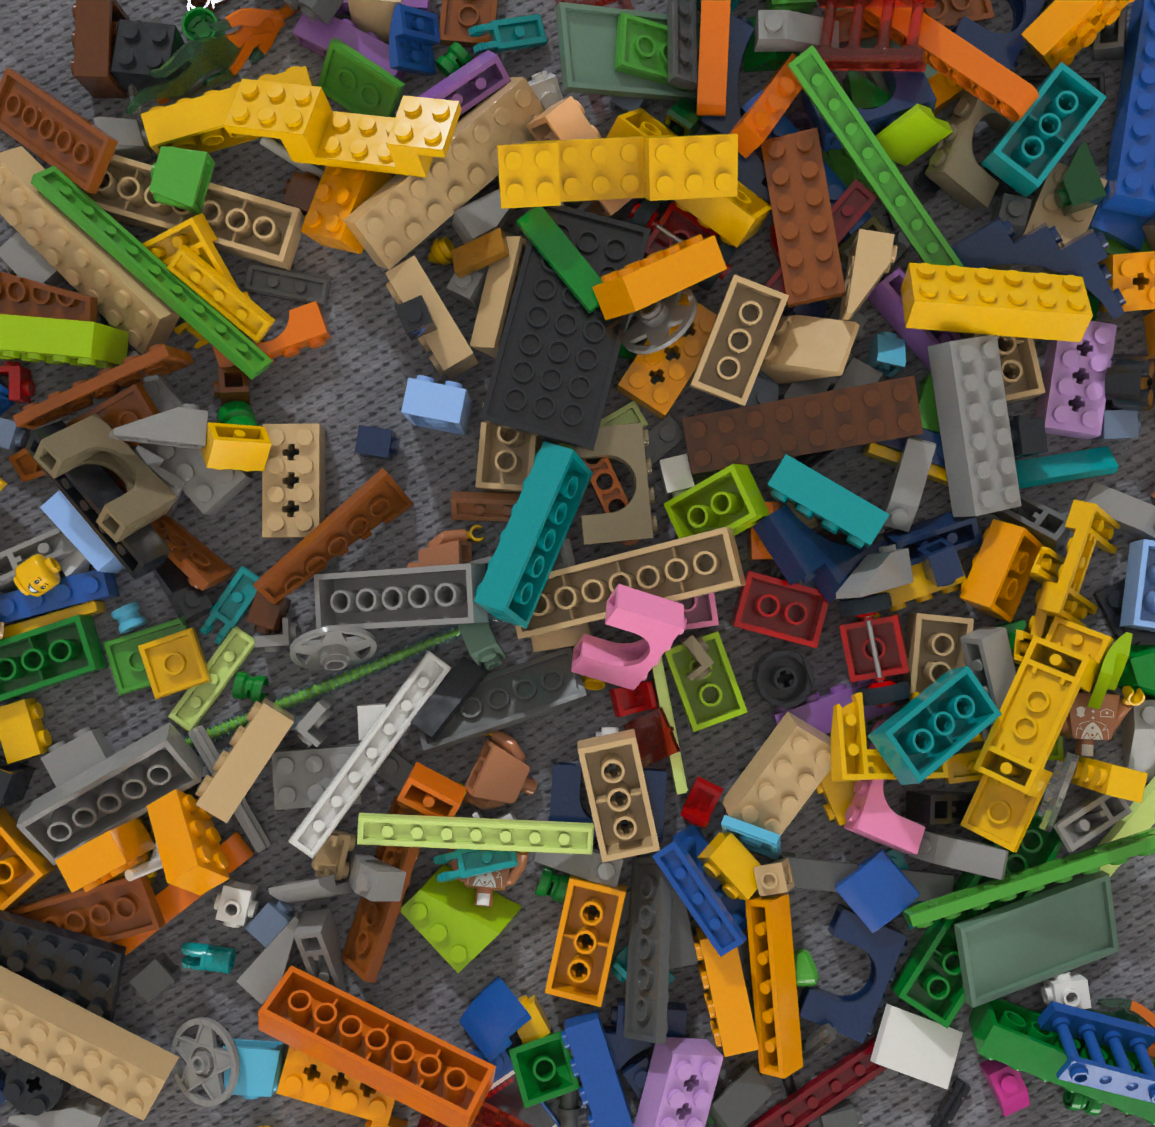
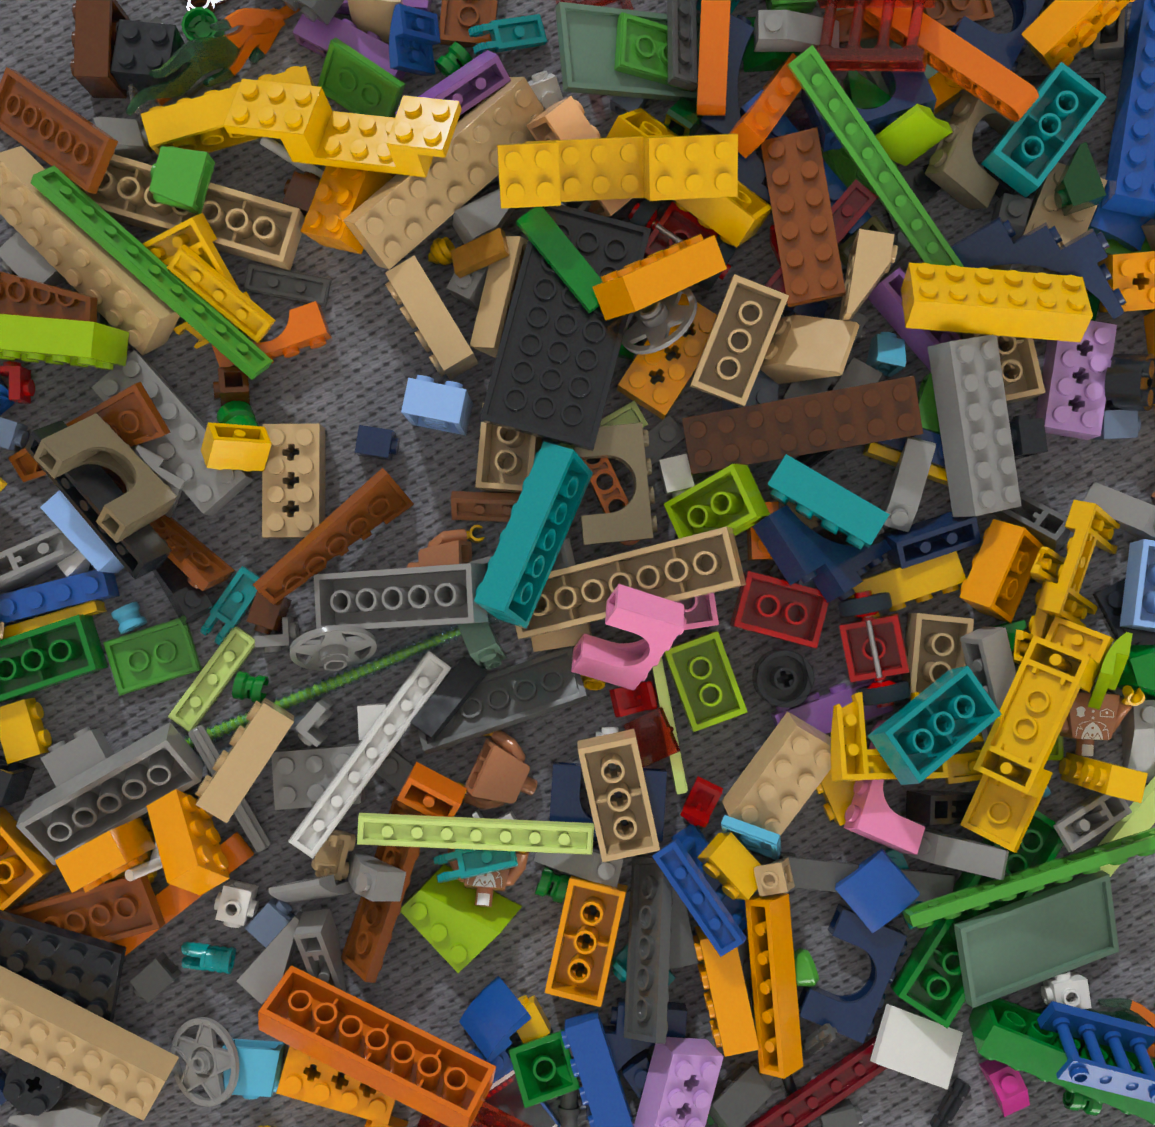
dark orange wing [13,343,194,429] -> none
yellow head [13,554,61,597] -> none
light grey slope [109,404,208,449] -> none
yellow tile [138,627,212,700] -> none
black brick [395,295,437,341] -> none
dark tan bracket [681,635,714,681] -> none
light grey slope [836,544,913,599] -> none
dark blue brick [917,537,964,587] -> none
teal tile [1015,446,1119,489] -> none
clear plate [1037,752,1080,833] -> none

